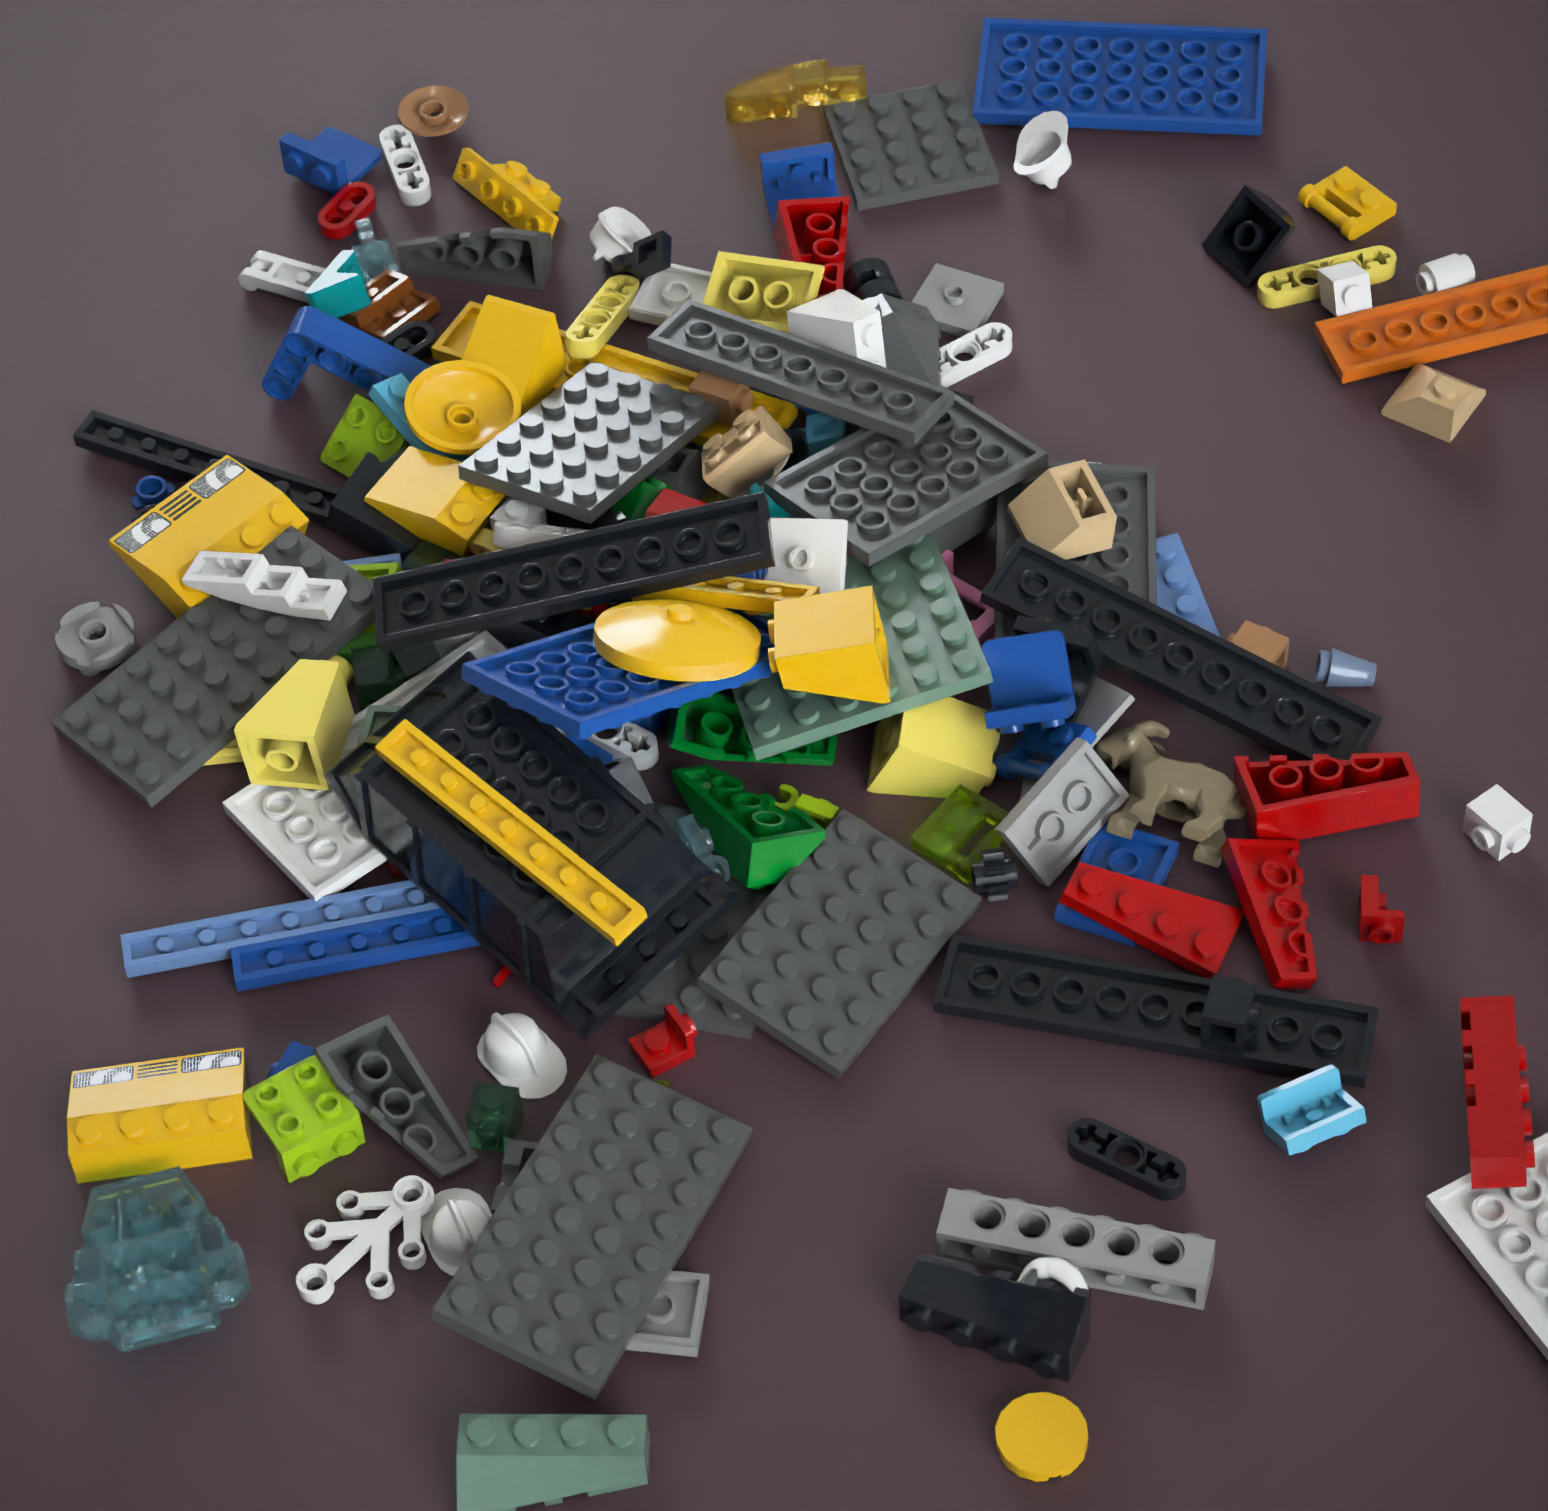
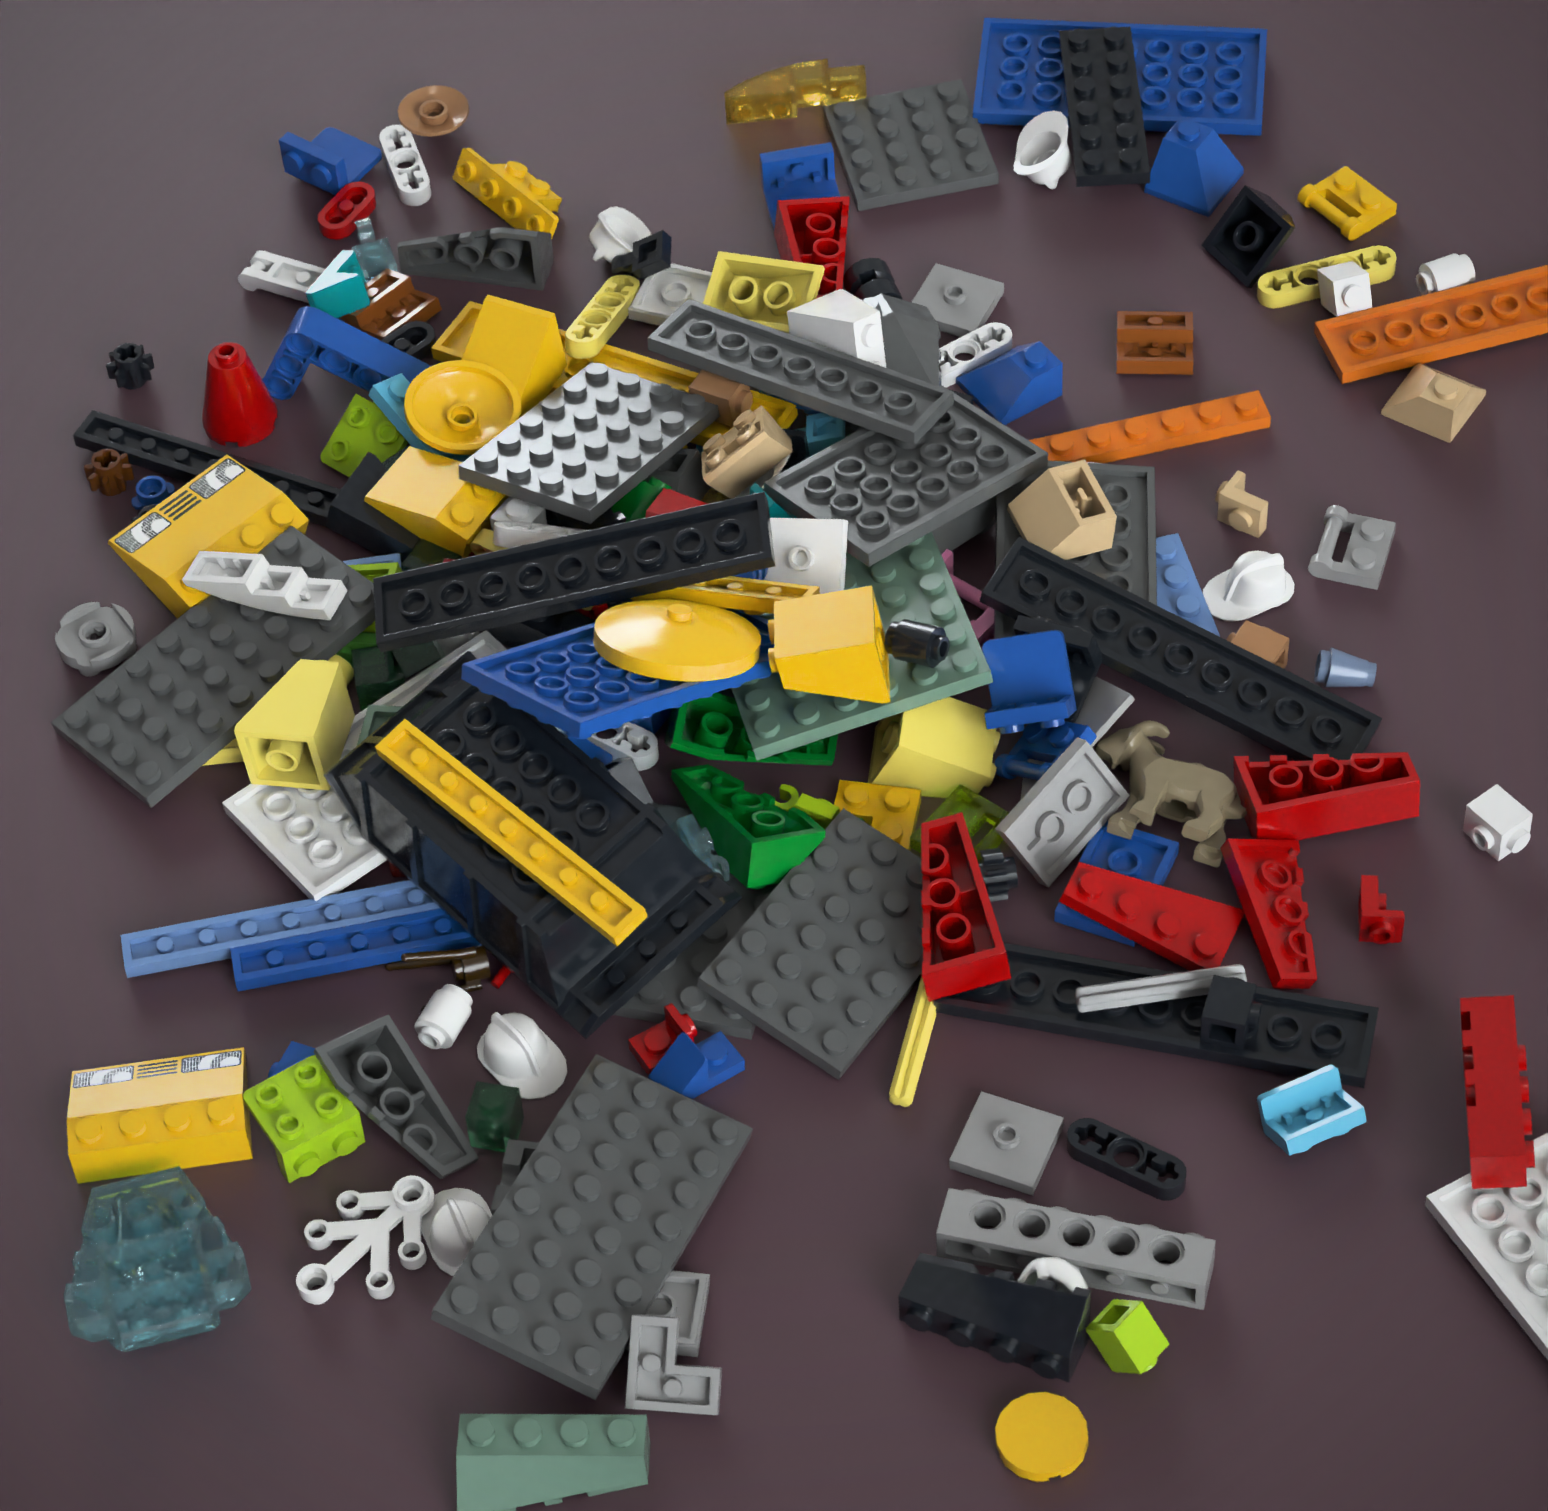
none -> reddish brown gear [84,449,134,496]
none -> black gear [106,343,155,389]
none -> red cone [202,342,278,447]
none -> dark brown plant [385,945,491,1013]
none -> white brick [414,984,473,1049]
none -> light grey plate [625,1314,722,1415]
none -> blue slope [648,1031,745,1099]
none -> yellow plate [834,780,921,851]
none -> black brick [884,619,950,668]
none -> light yellow axle [889,976,937,1107]
none -> red wedge [921,812,1011,1002]
none -> light grey plate [949,1091,1064,1196]
none -> blue slope [956,341,1063,425]
none -> orange plate [1029,390,1271,464]
none -> black plate [1059,27,1150,187]
none -> light grey axle [1075,964,1247,1013]
none -> lime brick [1085,1299,1169,1374]
none -> dark orange slope [1117,311,1193,375]
none -> blue slope [1144,117,1244,217]
none -> white piece [1203,550,1295,621]
none -> tan bracket [1215,470,1268,538]
none -> light grey plate [1308,505,1396,590]

